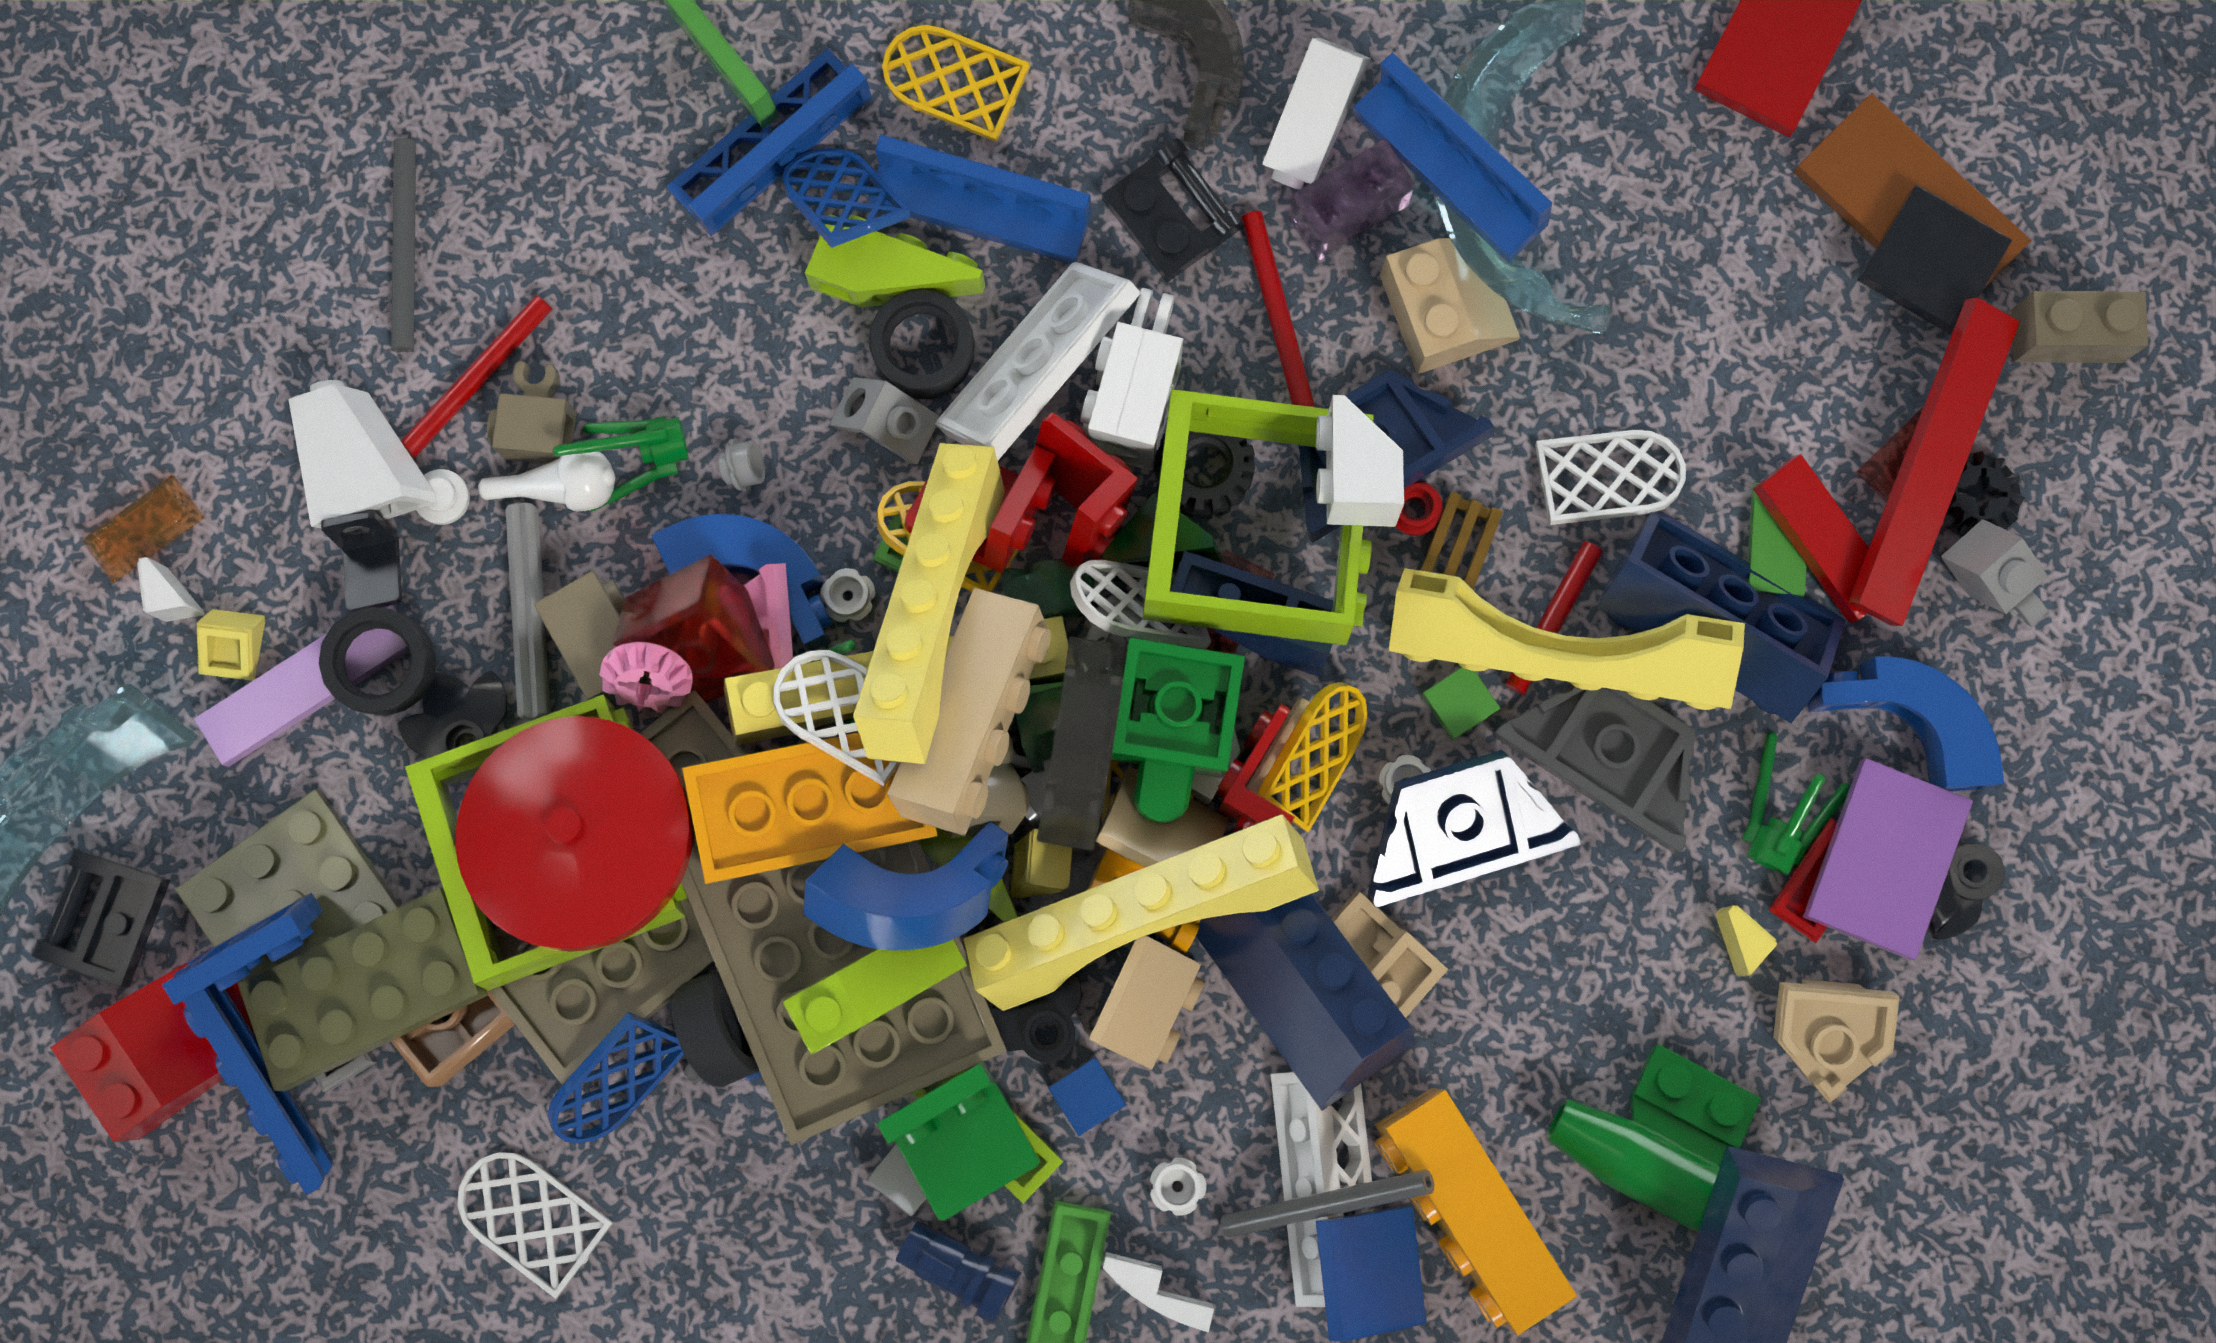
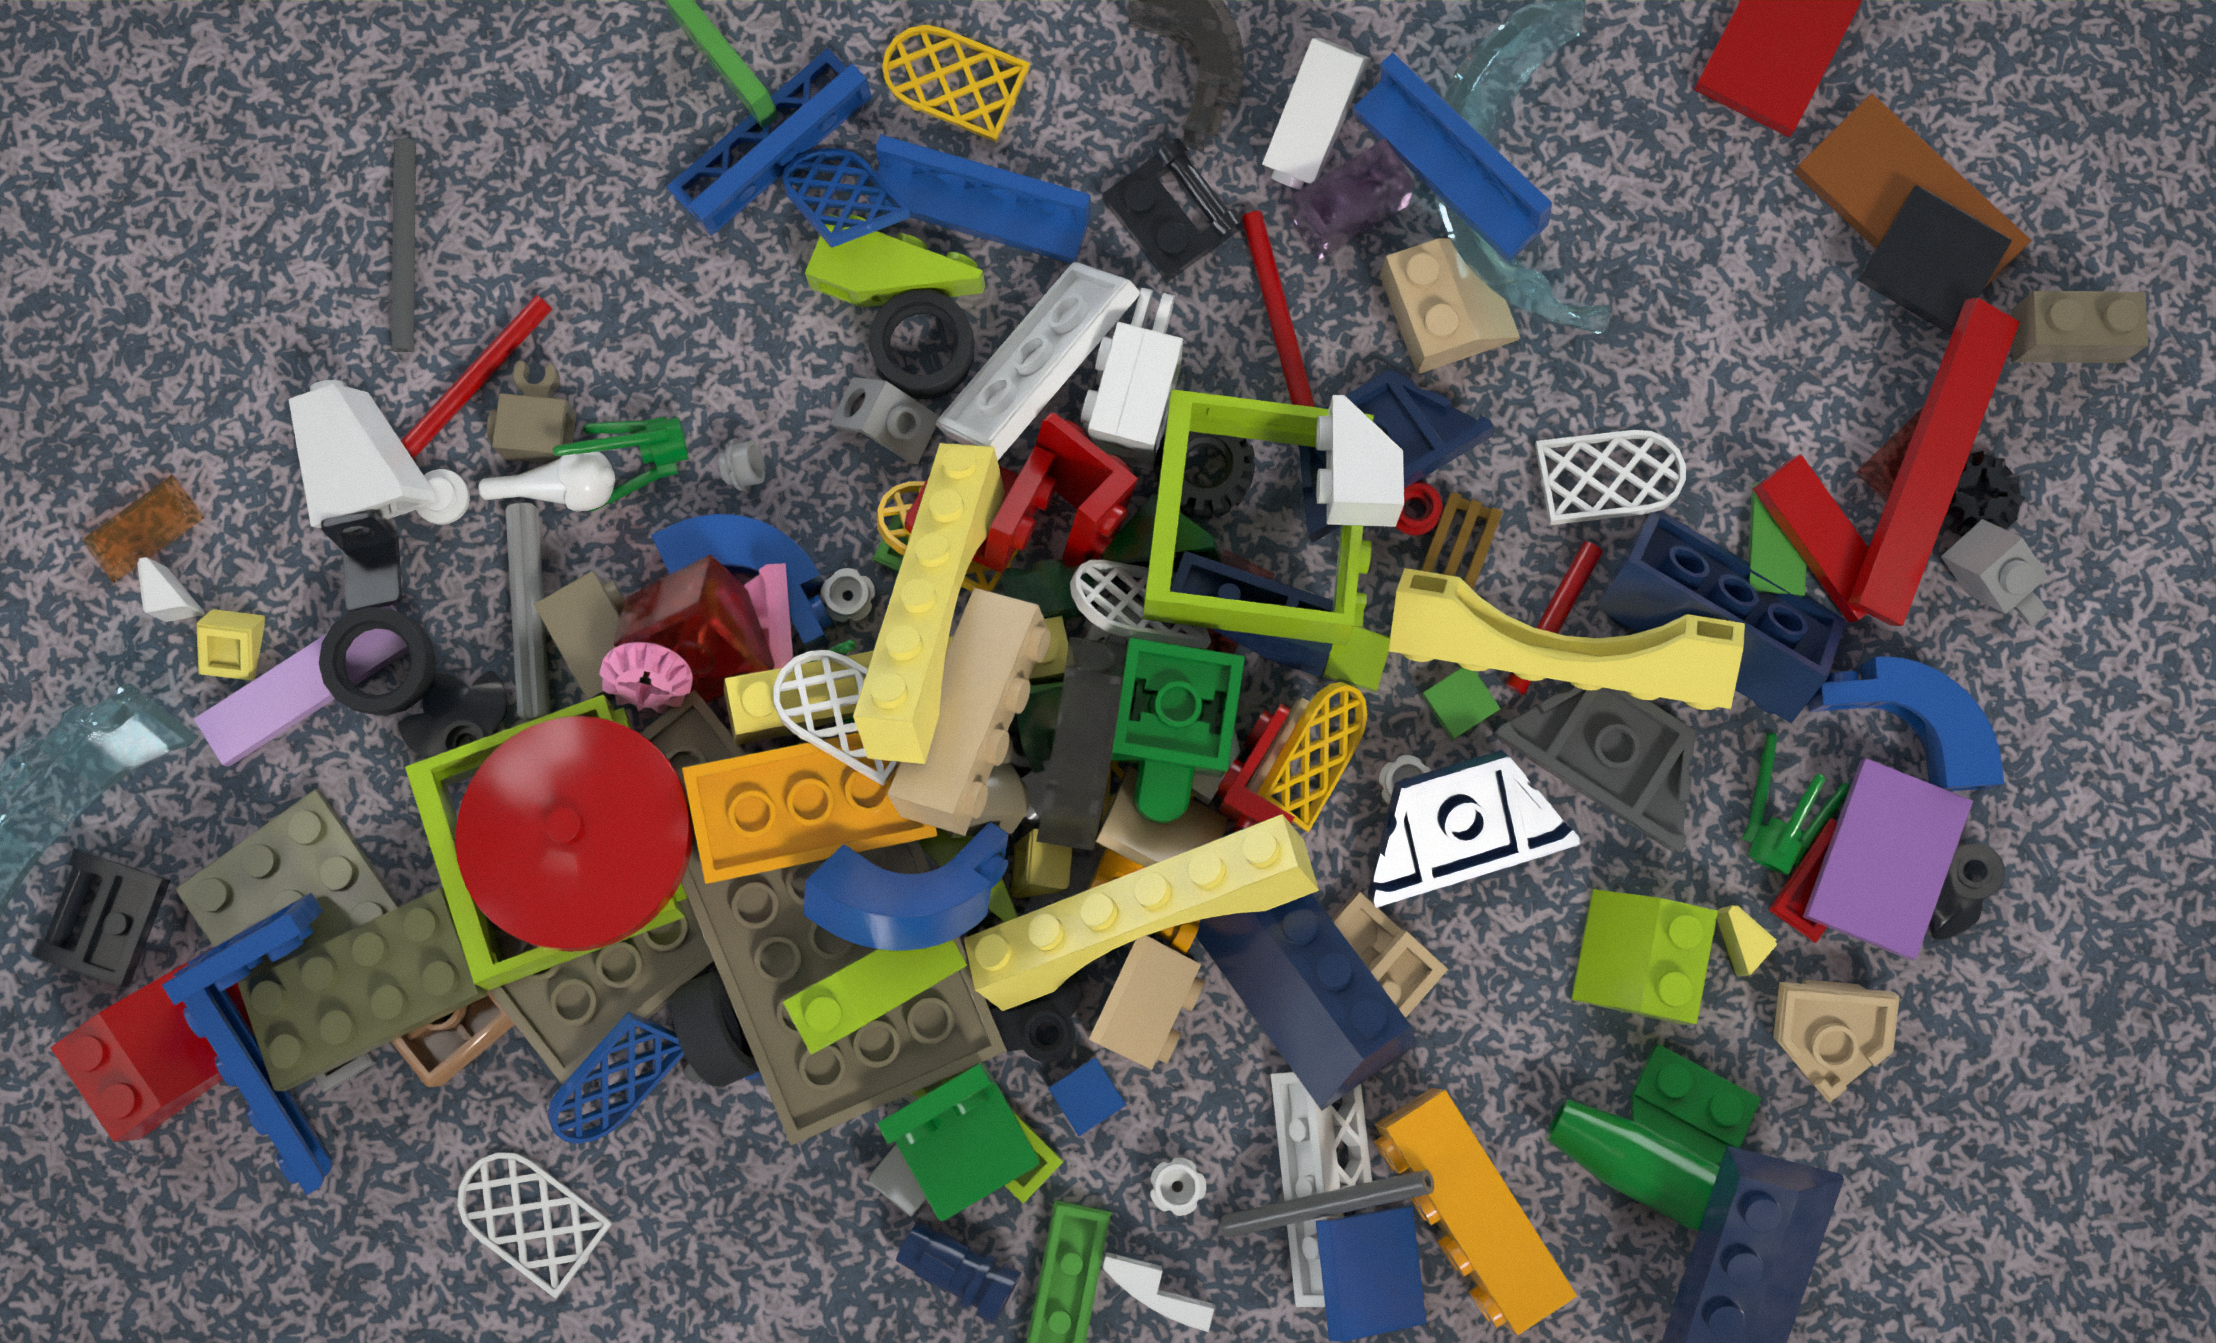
none -> lime tile [1322,627,1390,693]
none -> lime slope [1571,889,1718,1025]

